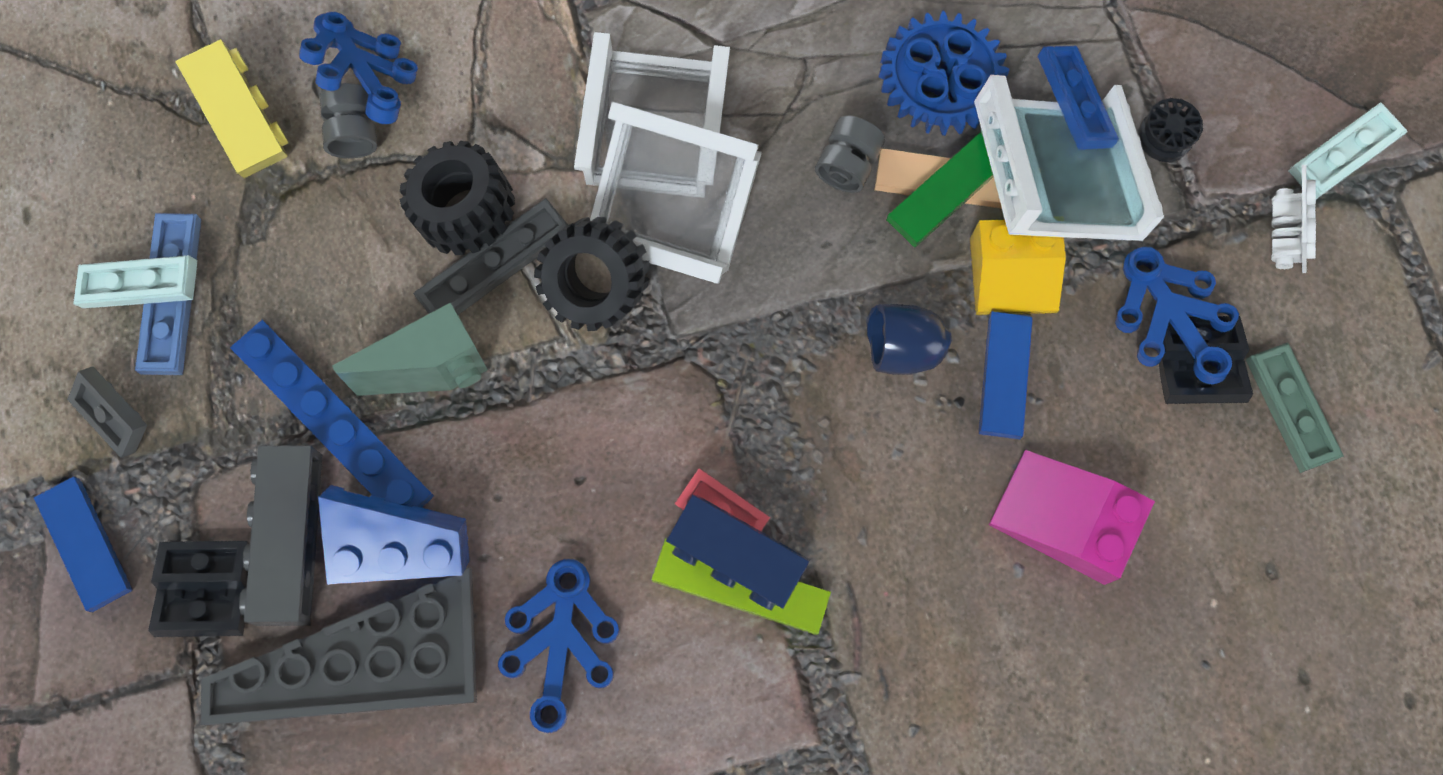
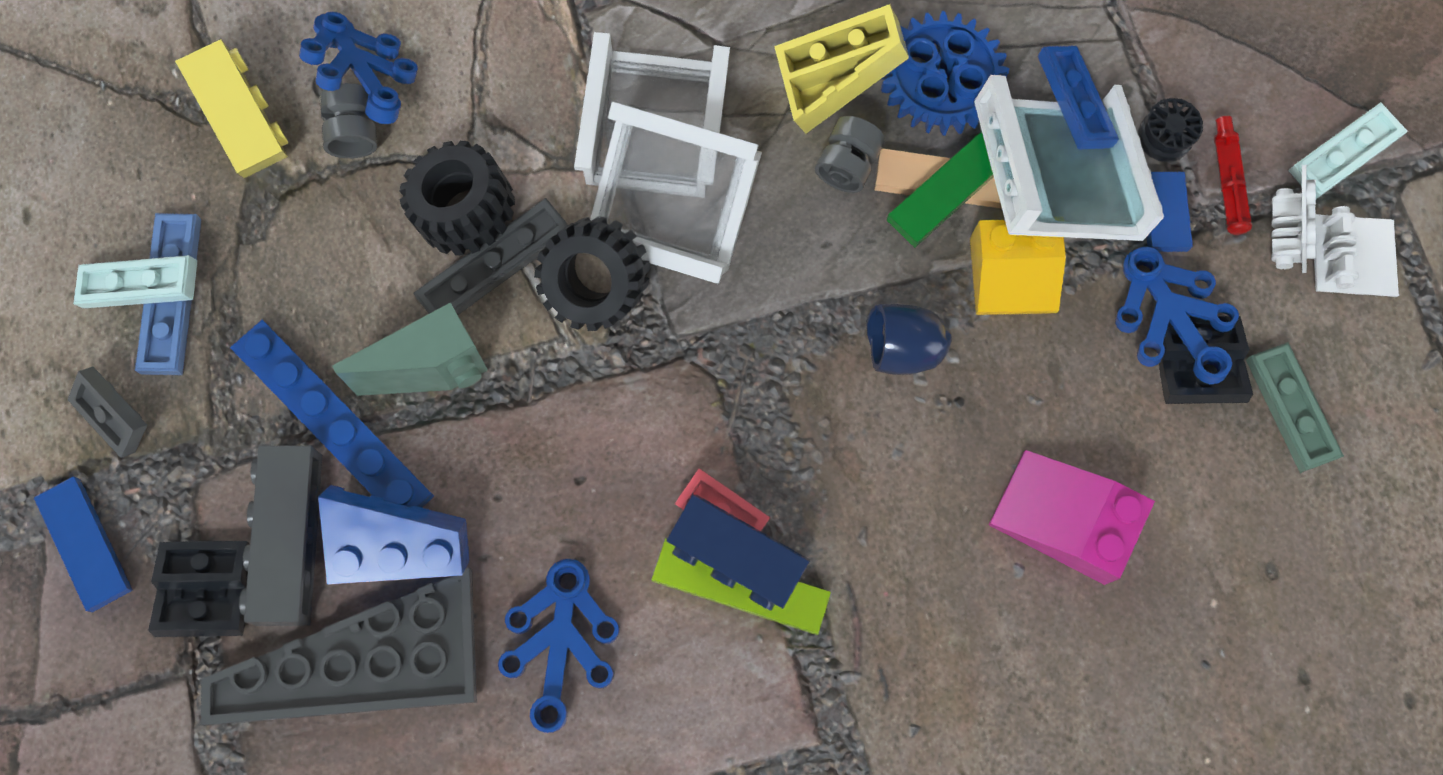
blue tile [978,311,1033,440] -> none
none -> light yellow wedge [774,4,909,134]
none -> blue tile [1147,172,1193,252]
none -> red piece [1214,116,1253,235]
none -> white hinge [1314,206,1399,297]

